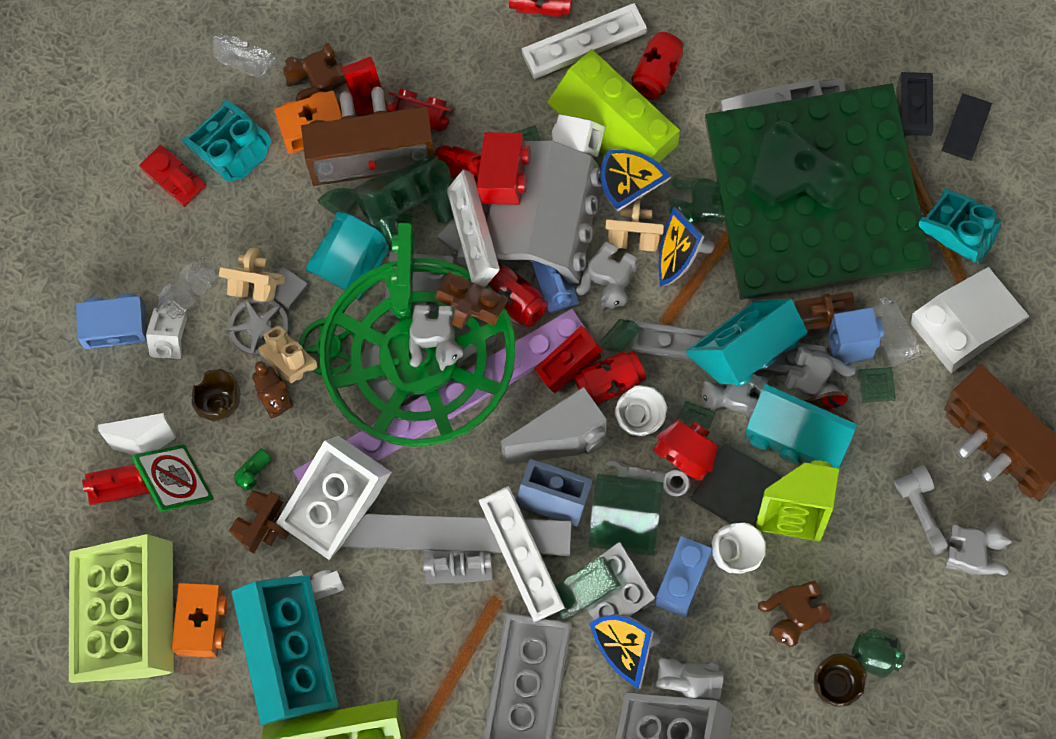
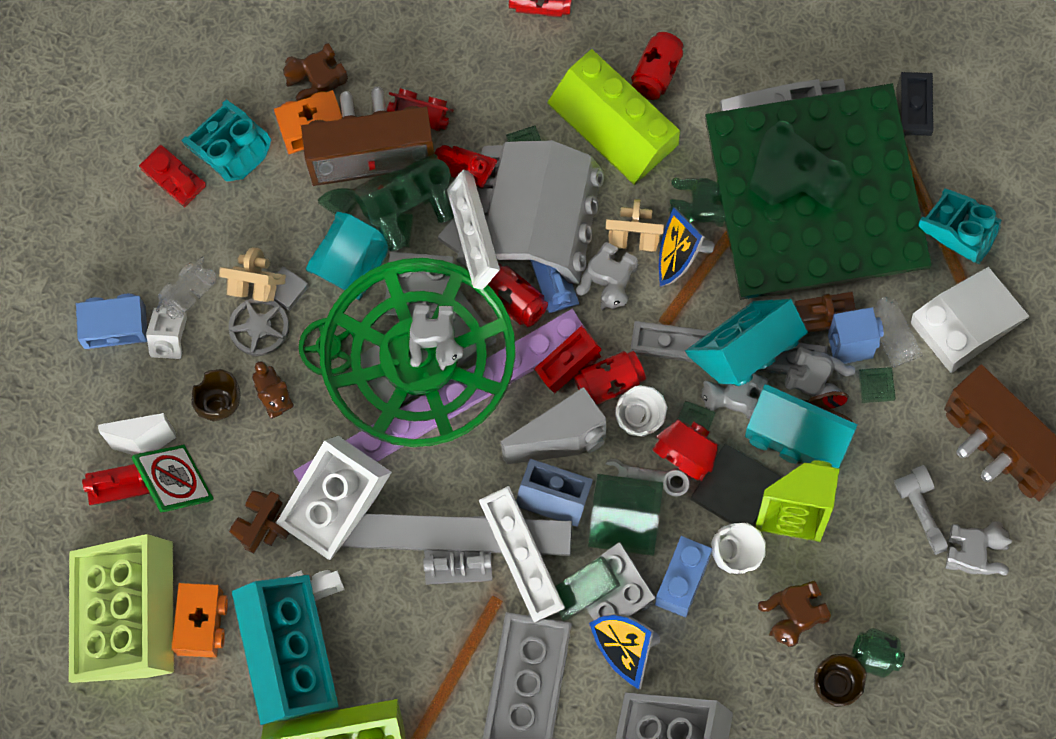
clear hinge [213,33,278,82] -> none
green arm [234,448,272,490] -> none
tan hips [258,326,318,384] -> none
red hinge [341,56,387,117] -> none
green hinge [390,223,414,319] -> none
reddish brown hinge [435,272,509,329] -> none
red brick [477,132,531,205] -> none
white plate [522,3,647,79] -> none
white brick [552,114,605,157] -> none
clear green tile [599,319,641,352] -> none
shield [600,150,671,212] -> none
light grey animal [655,658,723,701] -> none
black tile [941,93,992,161] -> none

